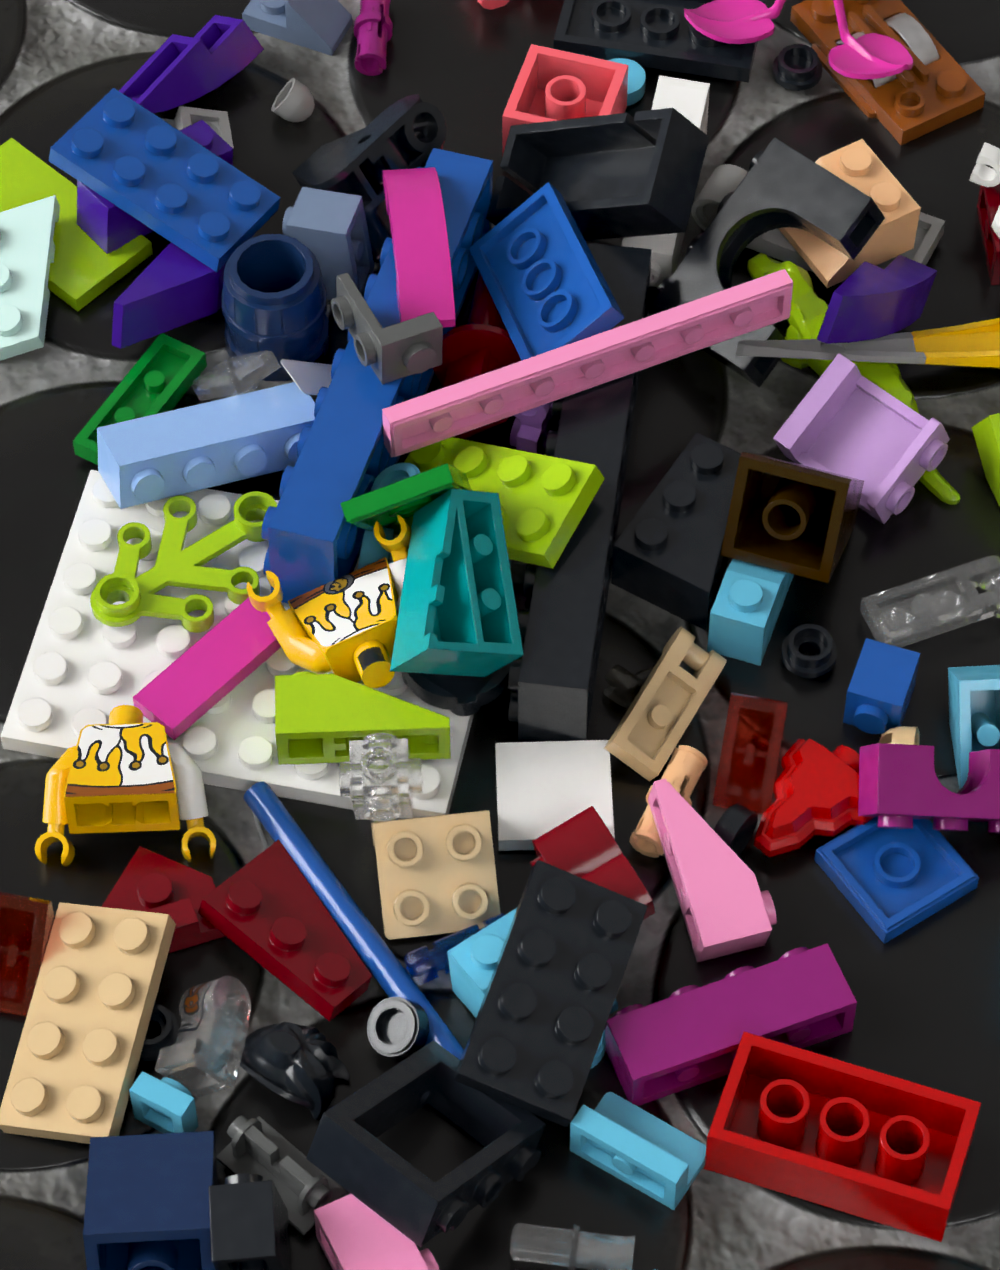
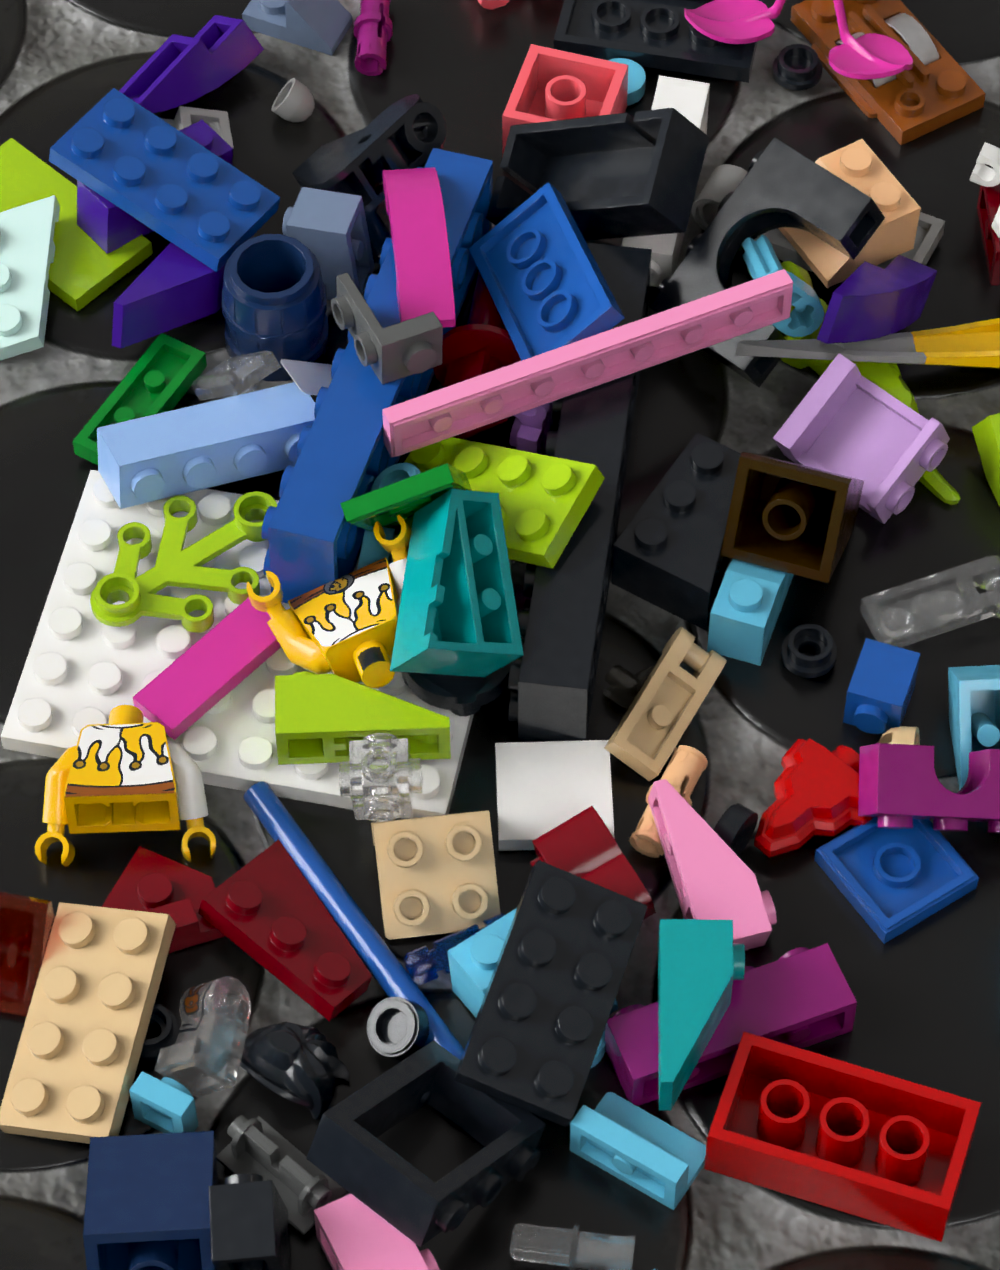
clear red slope [712,692,789,814] -> none
none -> teal slope [658,919,745,1111]
none -> medium azure piece [742,235,824,337]

